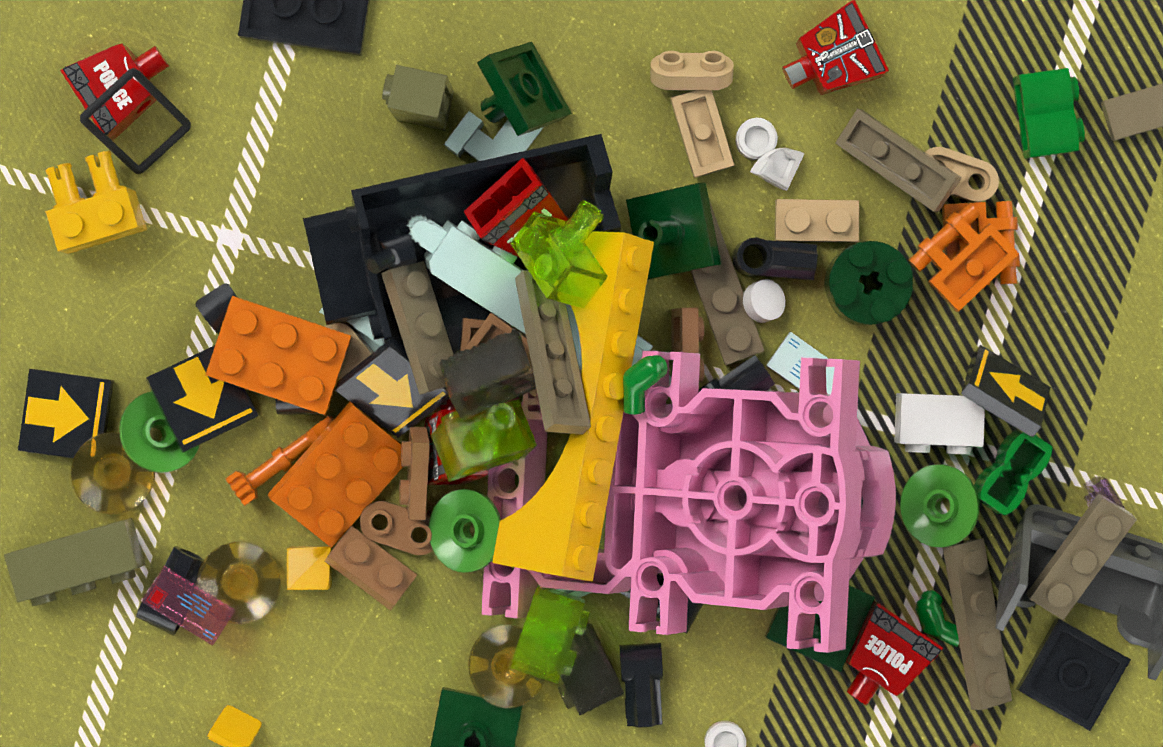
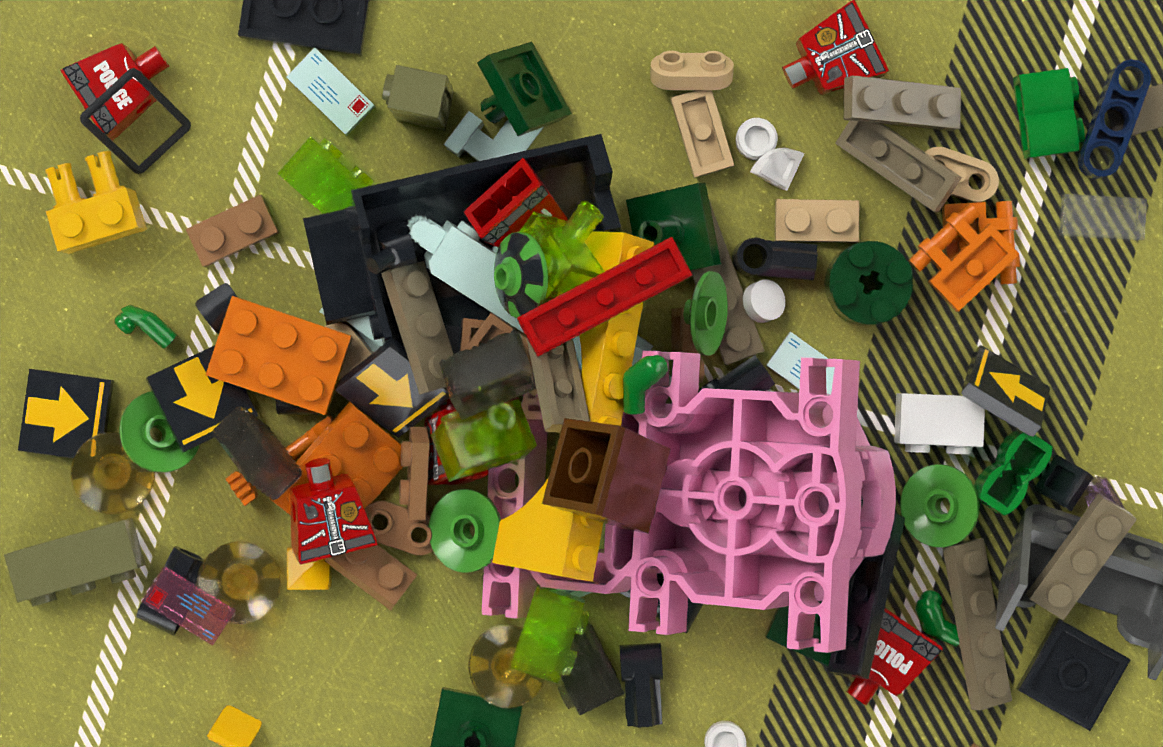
none -> green arm [114,305,177,349]
none -> medium nougat plate [186,194,280,267]
none -> clear smoke brick [213,406,302,500]
none -> clear neon green brick [277,136,374,214]
none -> light aqua tile [286,48,375,136]
none -> torso [290,458,377,565]
none -> dish [494,232,548,318]
none -> red tile [517,237,692,358]
none -> reddish brown slope [542,418,671,534]
none -> bright green dish [683,271,728,356]
none -> black tile [827,513,905,679]
none -> dark tan plate [844,76,961,131]
none -> black tile [1034,454,1093,511]
none -> clear tile [1059,194,1147,241]
none -> dark blue beam [1078,59,1151,179]

